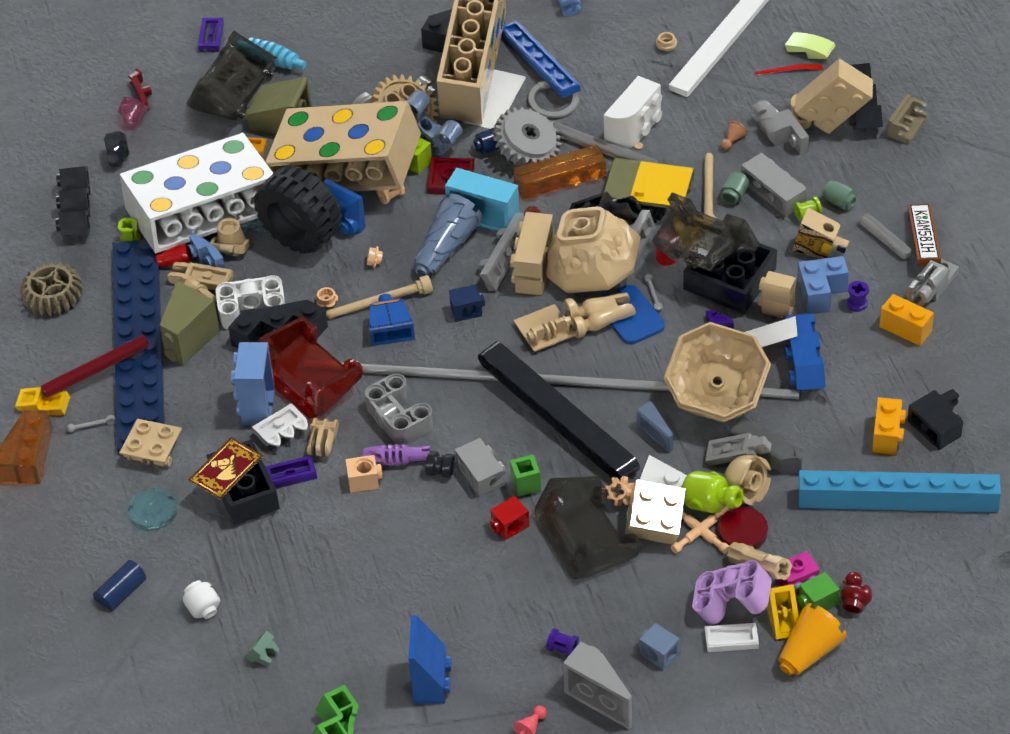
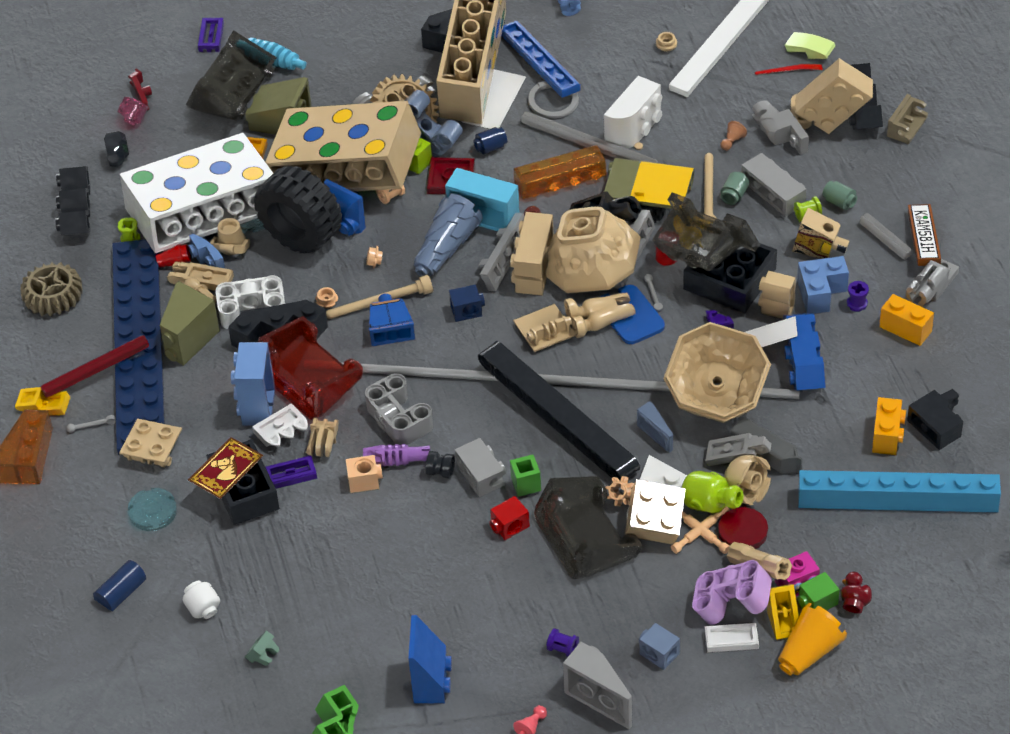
light grey gear [492,107,561,170] -> none

